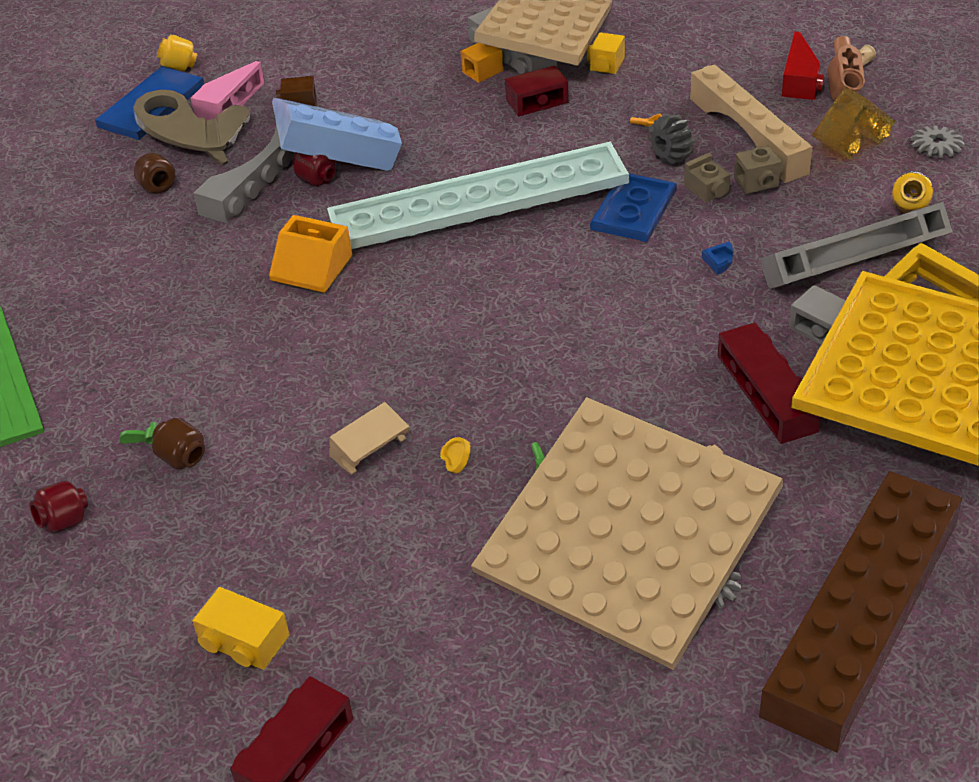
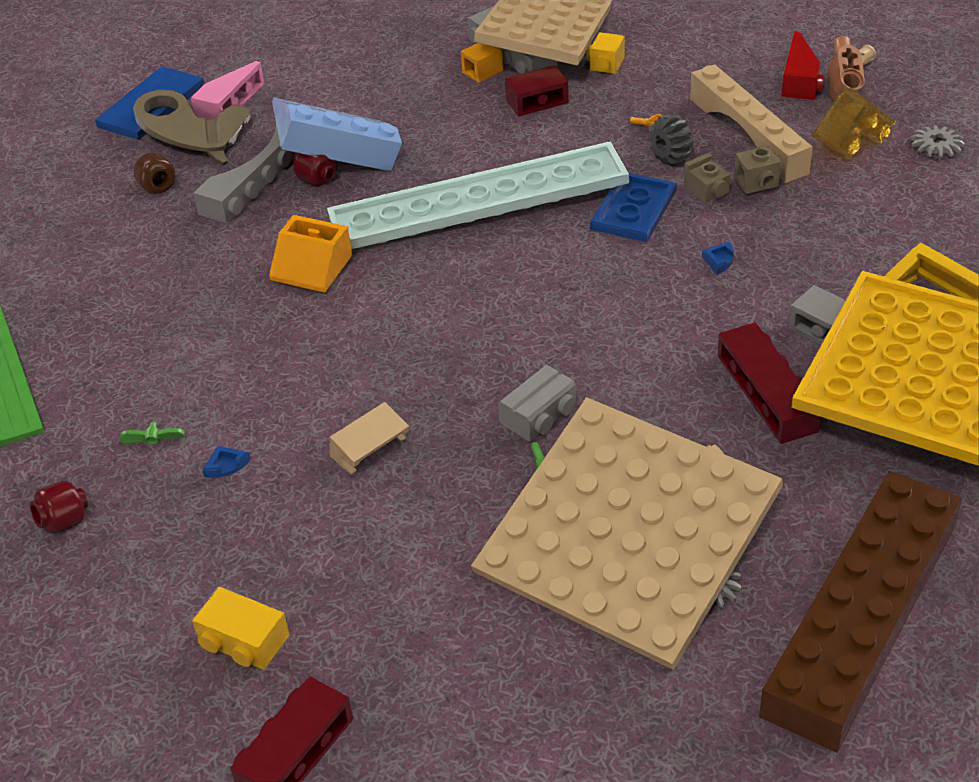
reddish brown head [152,418,205,469] -> none
yellow head [156,35,197,72] -> none
reddish brown brick [276,76,317,107] -> none
yellow piece [440,437,471,474] -> none
light grey arch [759,202,953,289] -> none
yellow head [892,172,933,213] -> none
none -> blue tile [202,446,251,478]
none -> light grey brick [498,365,577,441]

